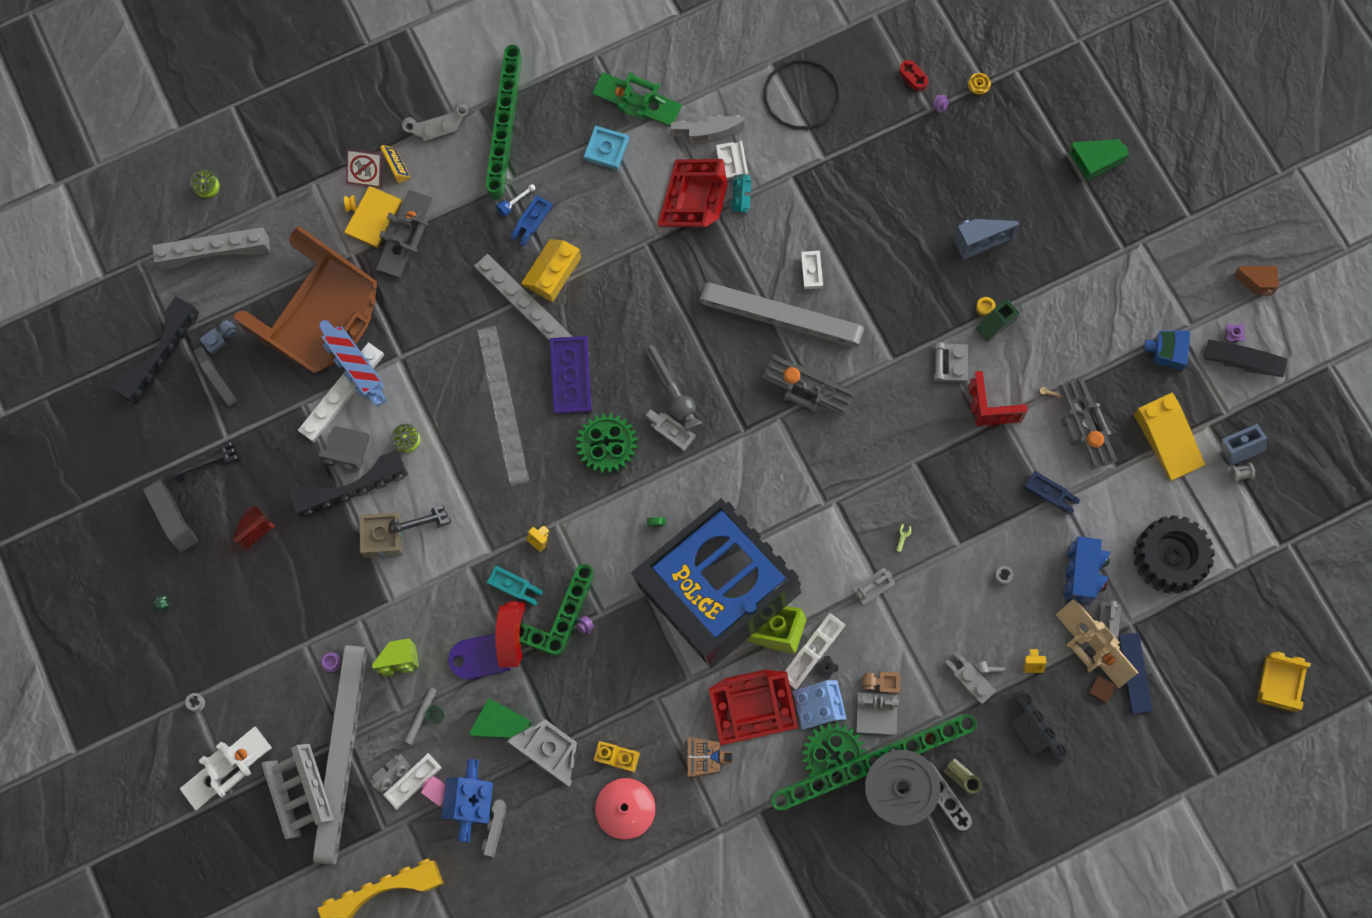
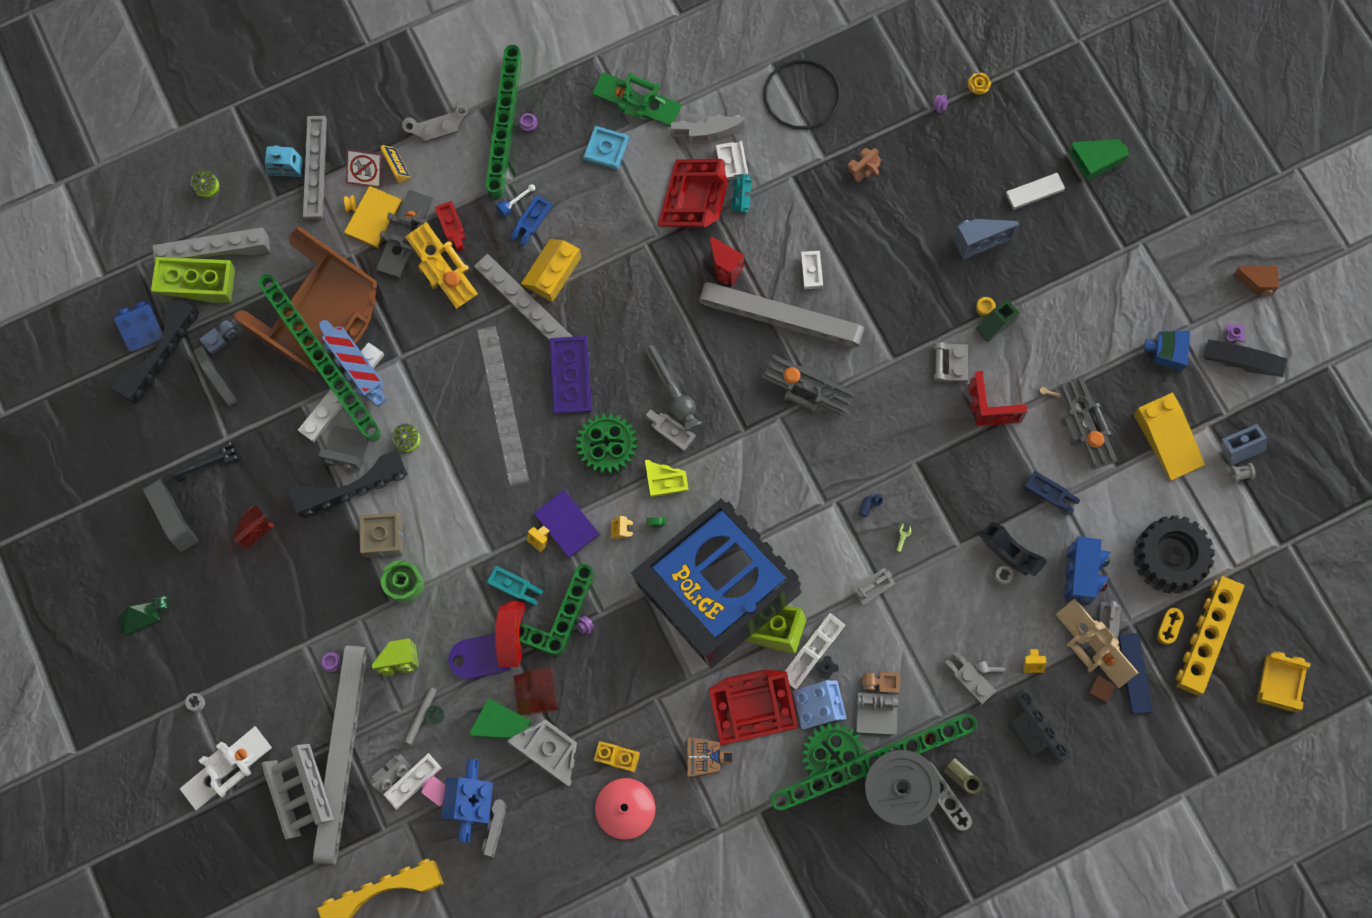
black hinge [388,505,451,534] -> none
red beam [899,60,928,92] -> none
none -> blue bracket [113,300,163,351]
none -> dark green slope [117,602,161,636]
none -> lime slope [151,257,235,304]
none -> green beam [258,274,381,442]
none -> medium azure torso [265,145,304,177]
none -> light grey plate [303,116,327,220]
none -> bright green brick [381,560,424,604]
none -> yellow piece [405,222,478,309]
none -> red hinge [435,201,465,252]
none -> clear red slope [514,667,558,715]
none -> medium lavender plate [519,113,537,131]
none -> dark purple tile [534,490,600,559]
none -> yellow tile [611,516,633,540]
none -> neon yellow wing [645,460,689,497]
none -> red slope [710,237,744,287]
none -> nougat hips [847,148,881,183]
none -> dark blue arm [858,494,884,517]
none -> black arch [979,522,1047,576]
none -> white tile [1006,173,1065,210]
none -> yellow beam [1157,608,1184,645]
none -> yellow brick [1176,576,1245,696]

